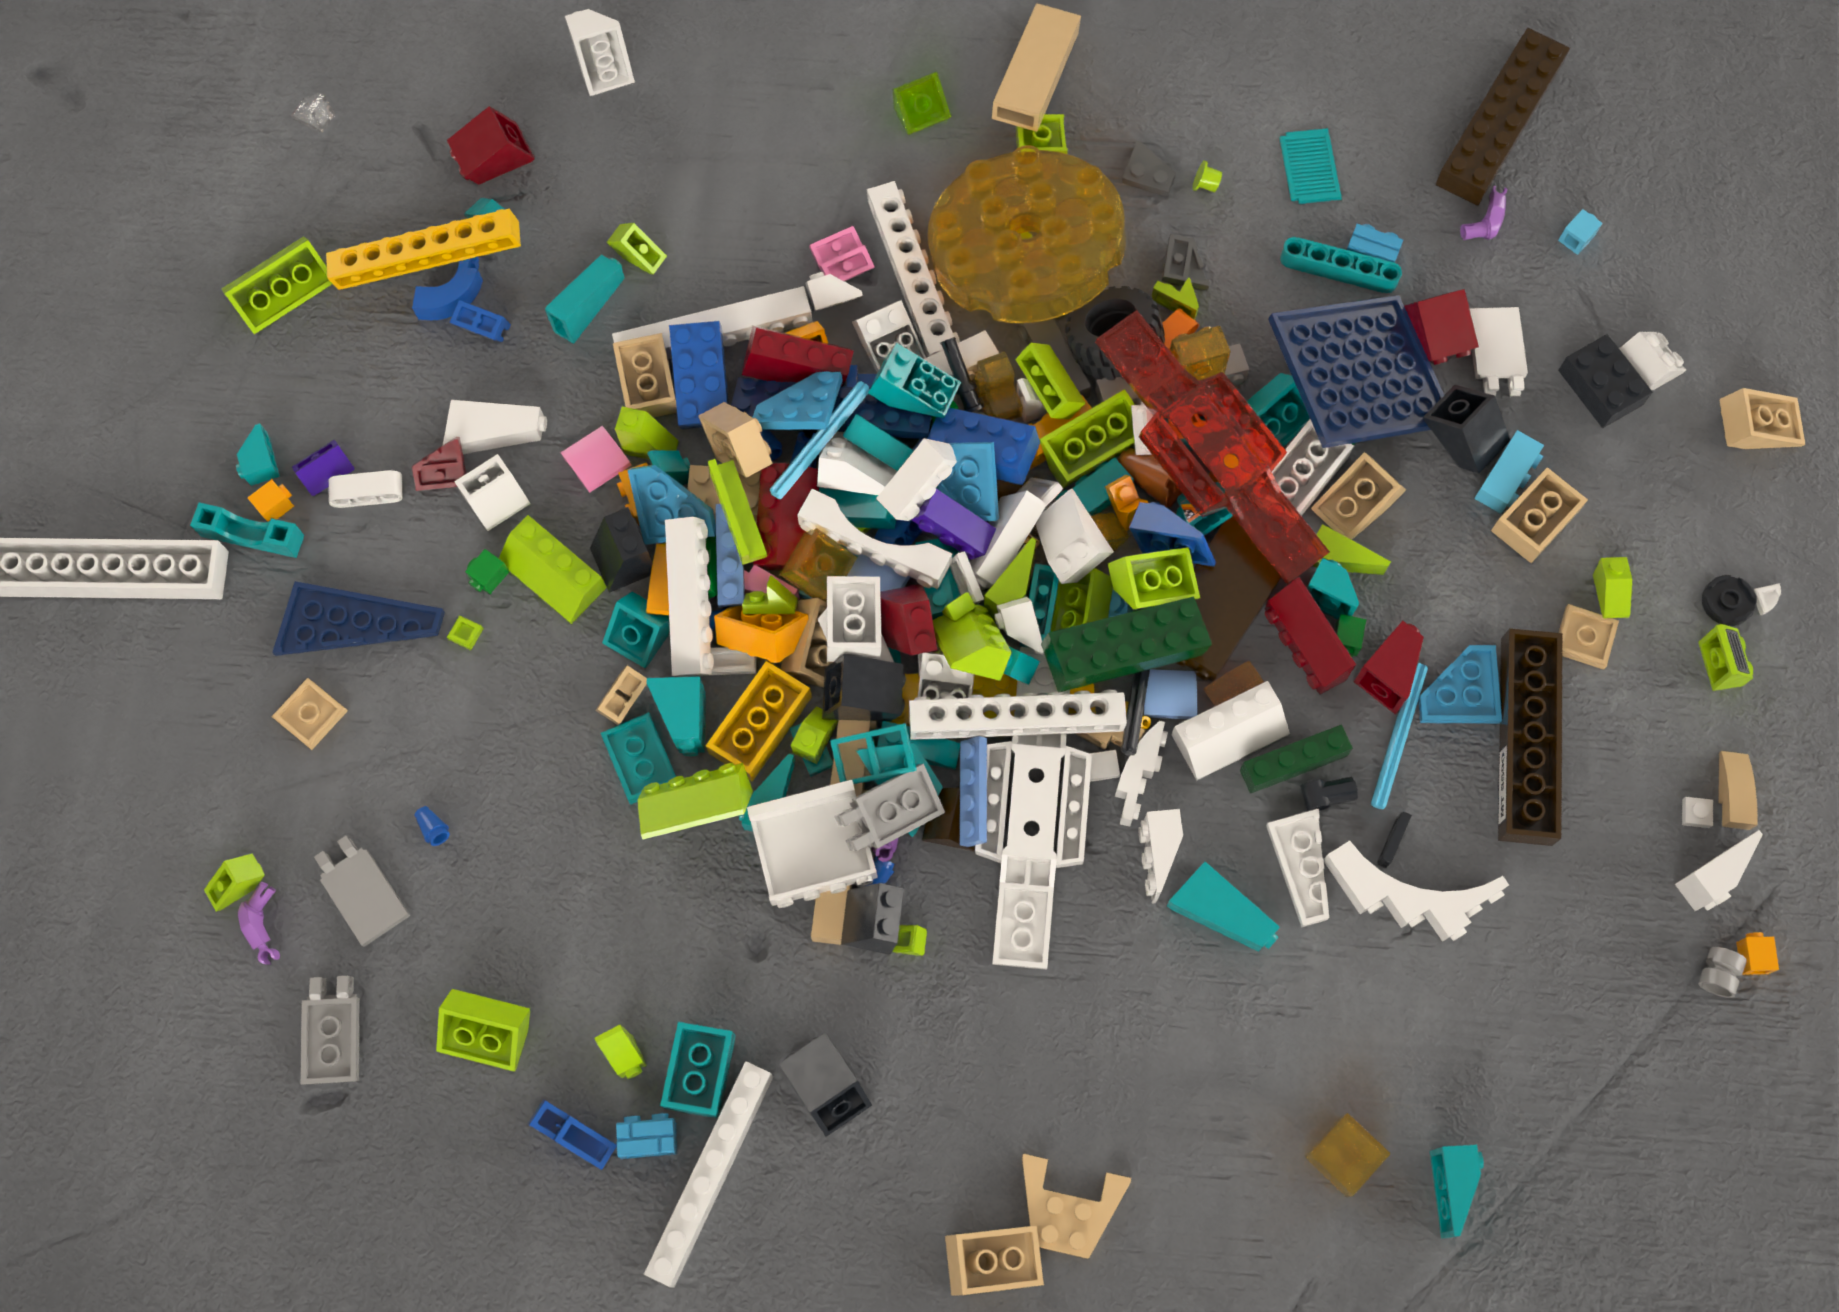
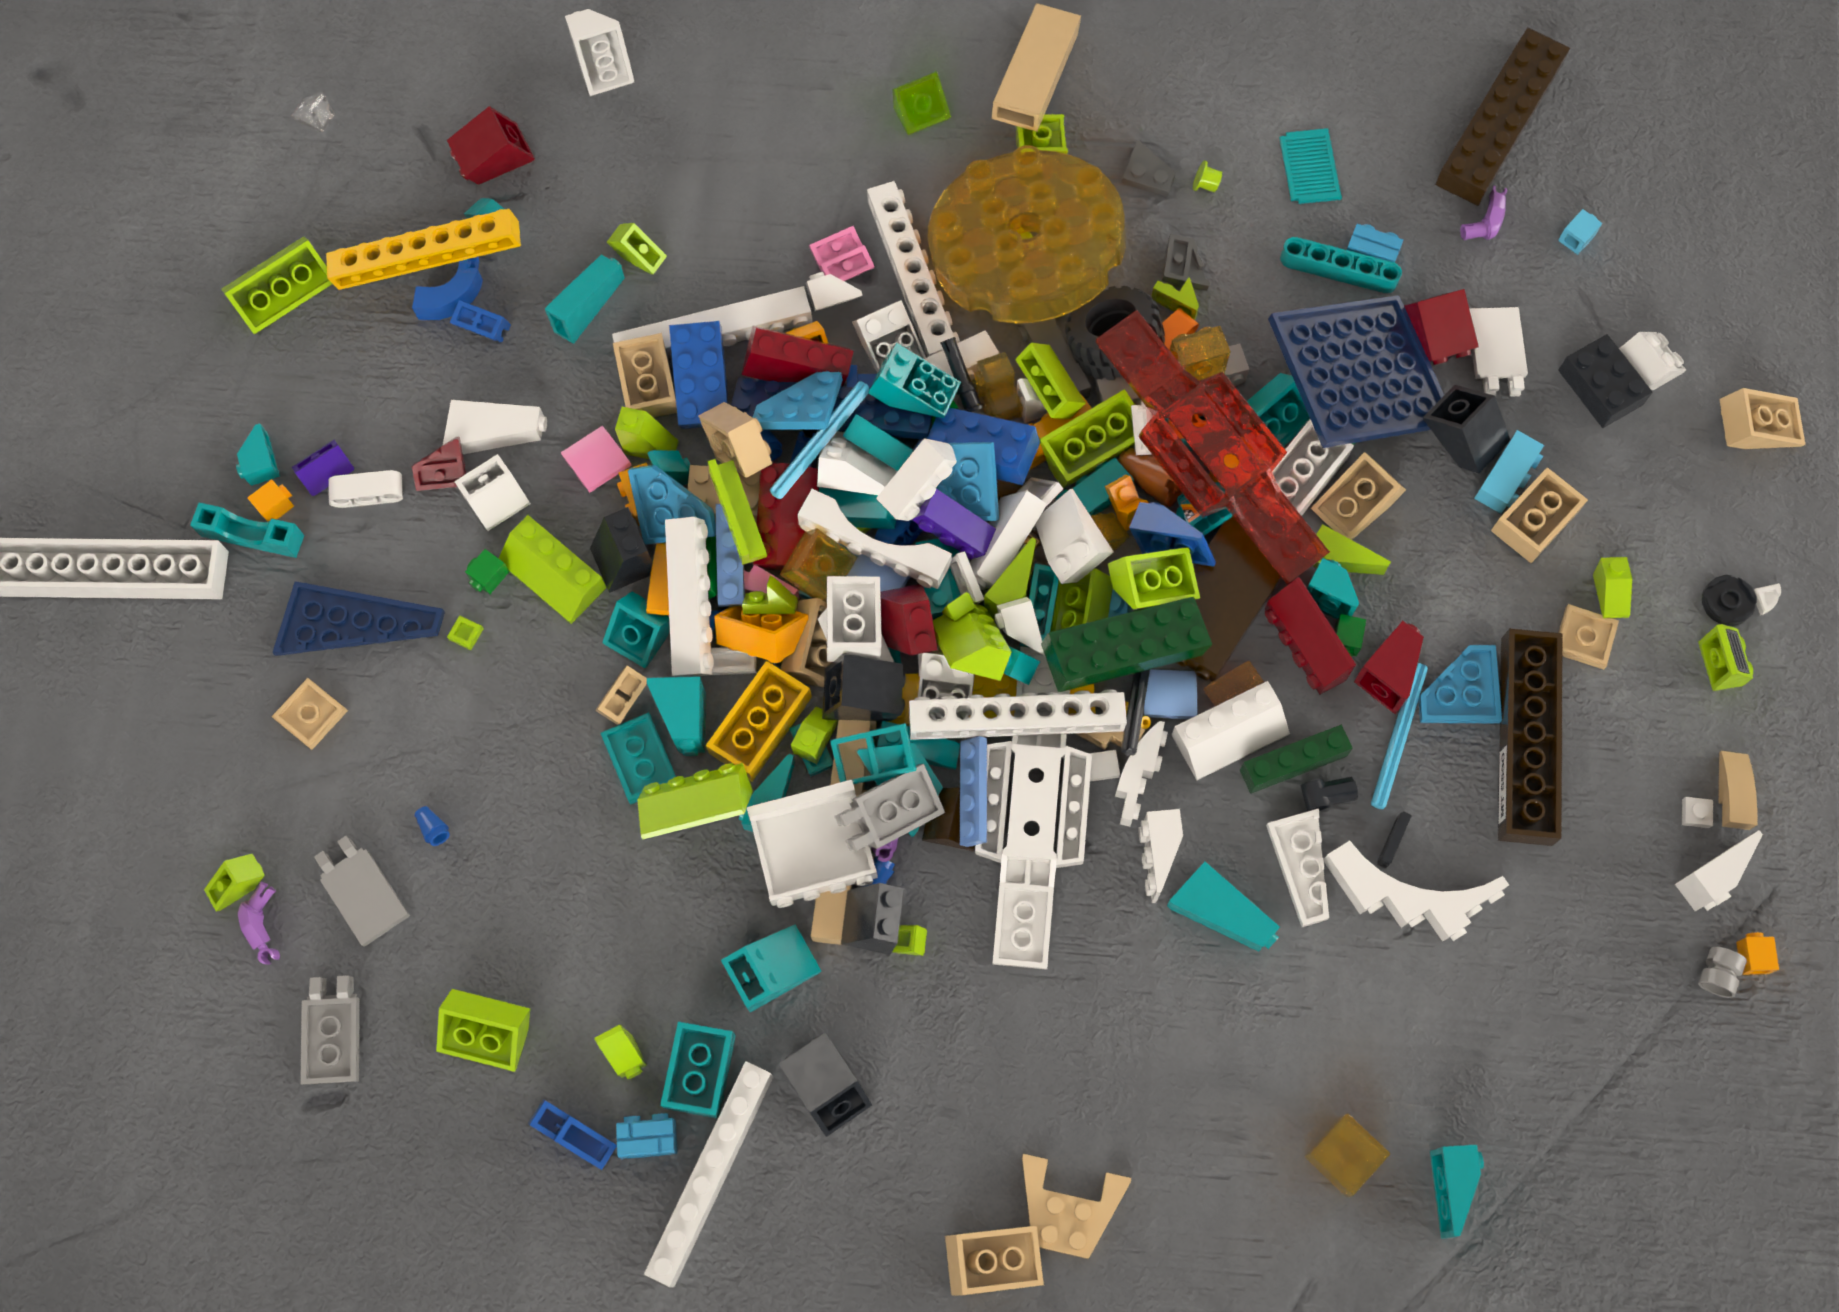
none -> teal slope [721,924,822,1013]

